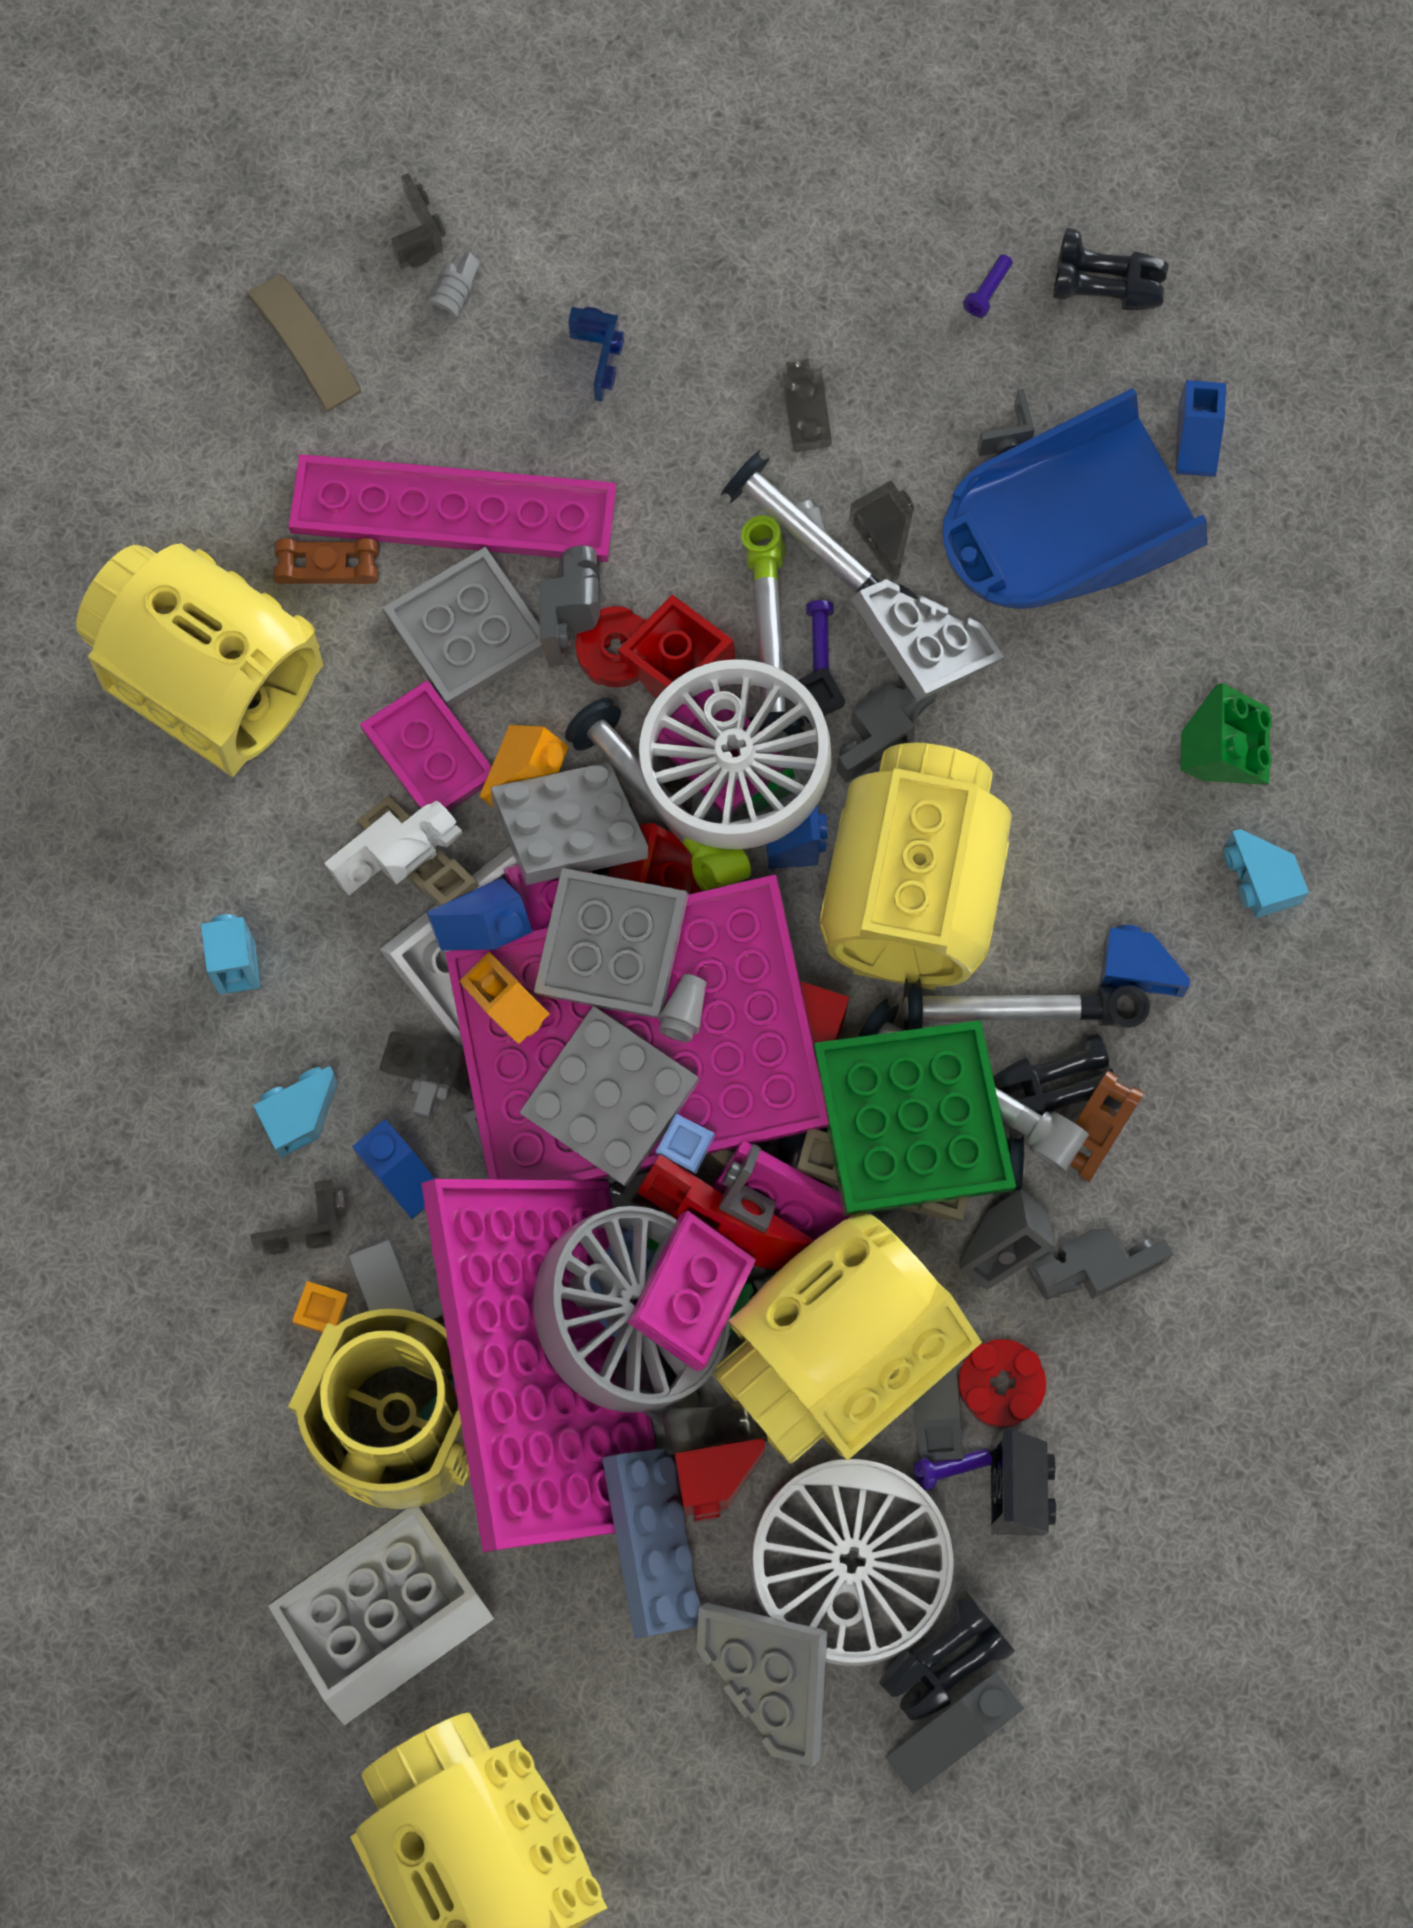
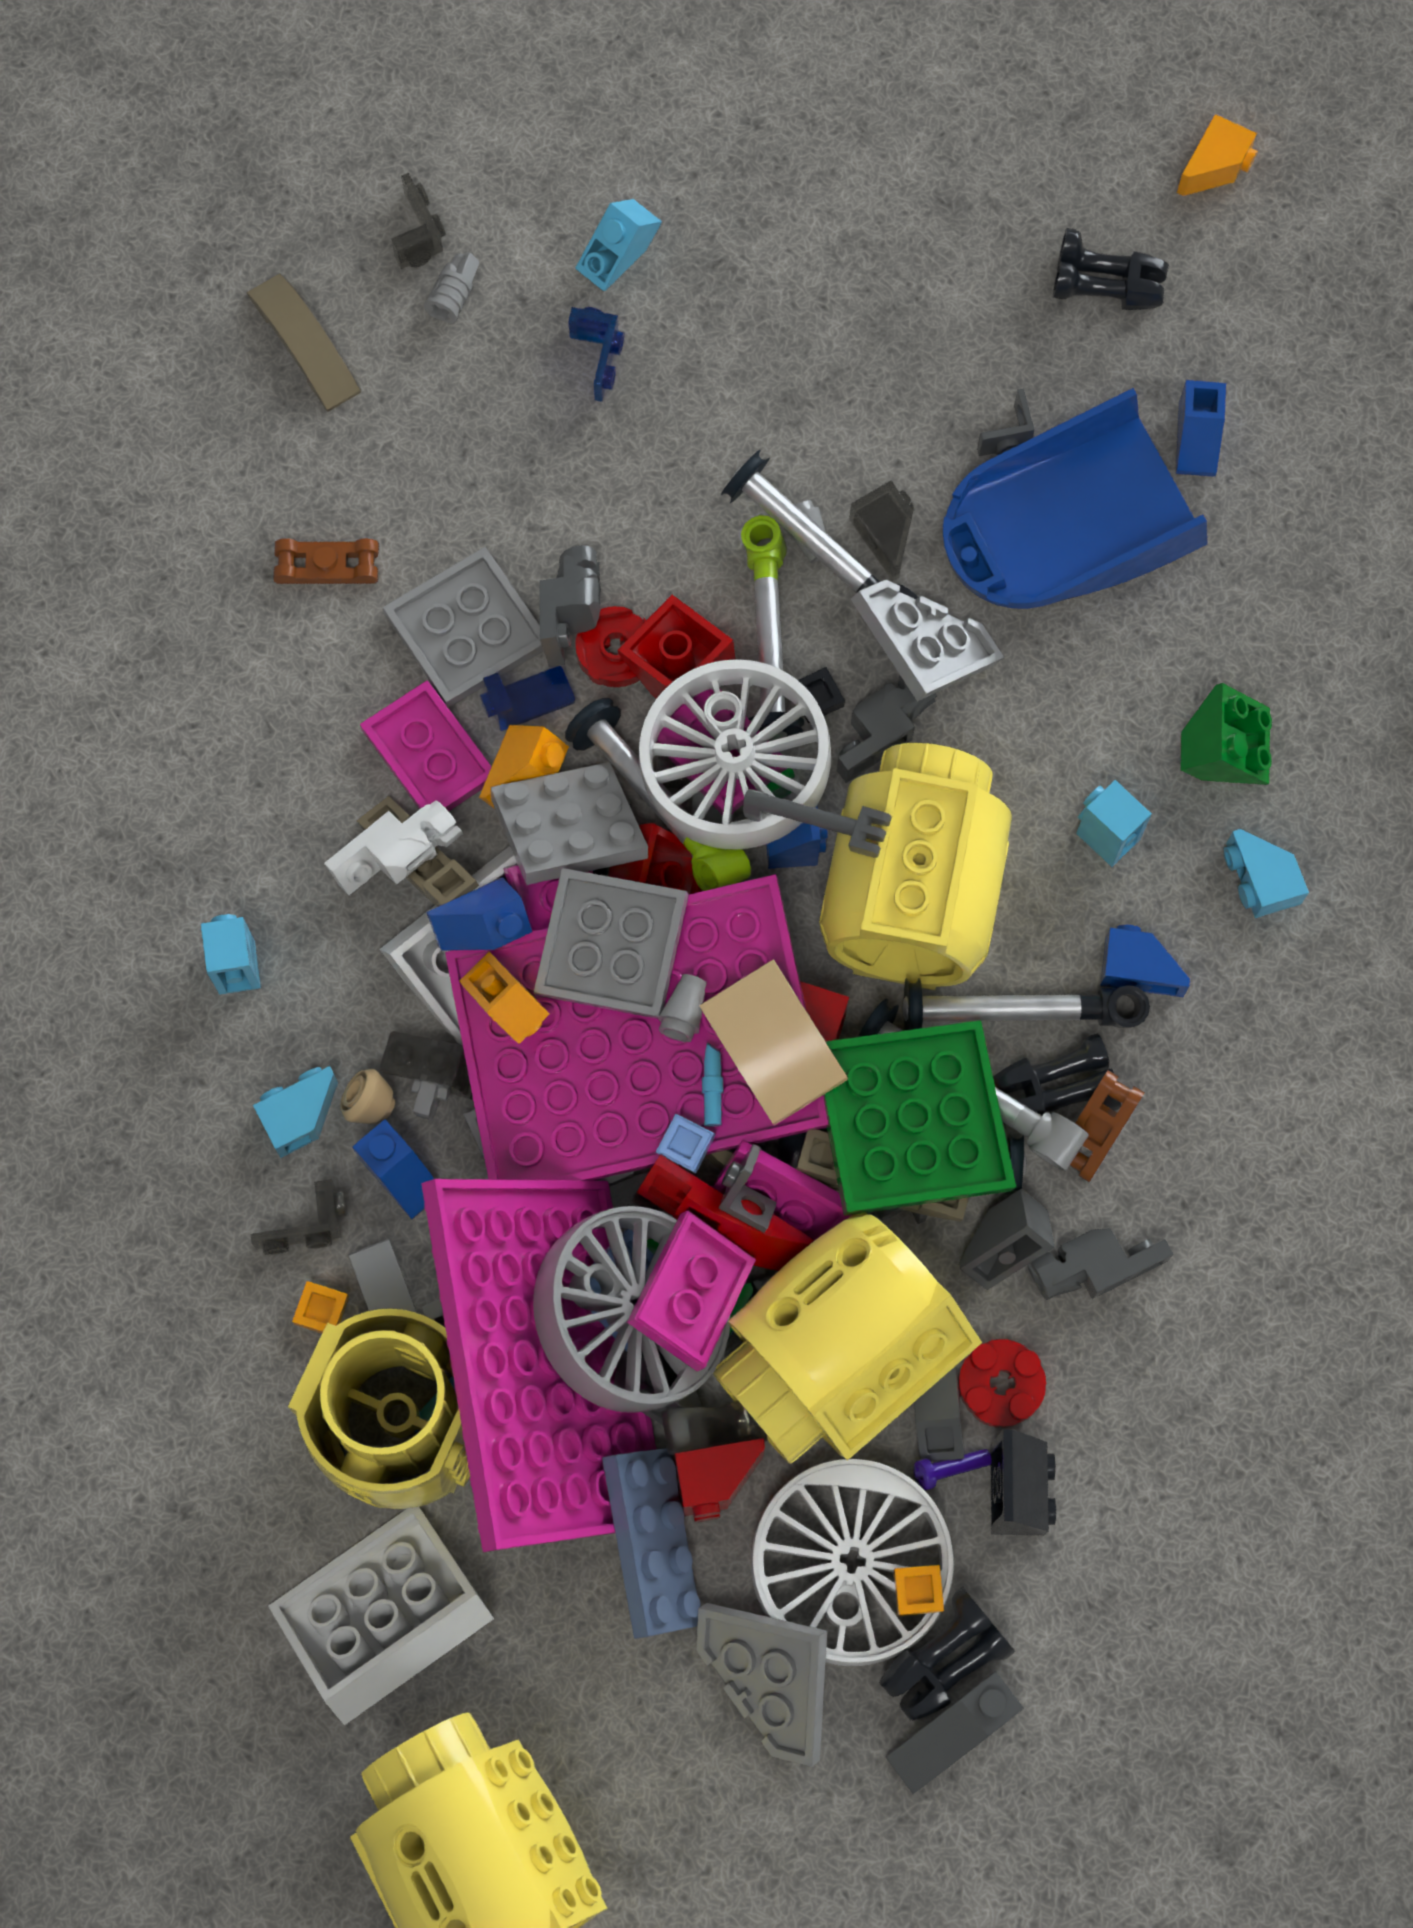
light yellow piece [76,543,324,777] -> none
dark pink plate [288,454,617,562] -> none
light grey plate [519,1006,701,1187] -> none
clear smoke bracket [777,358,832,452] -> none
dark purple piece [806,600,834,673] -> none
dark purple piece [963,254,1013,318] -> none
none -> tan cone [340,1069,395,1124]
none -> clear blue bracket [479,666,575,731]
none -> medium azure slope [575,199,662,291]
none -> tan slope [699,959,848,1126]
none -> medium azure piece [702,1043,724,1127]
none -> dark grey hinge [743,789,892,858]
none -> light orange plate [894,1565,944,1616]
none -> medium azure brick [1076,780,1152,867]
none -> light orange slope [1177,114,1258,196]

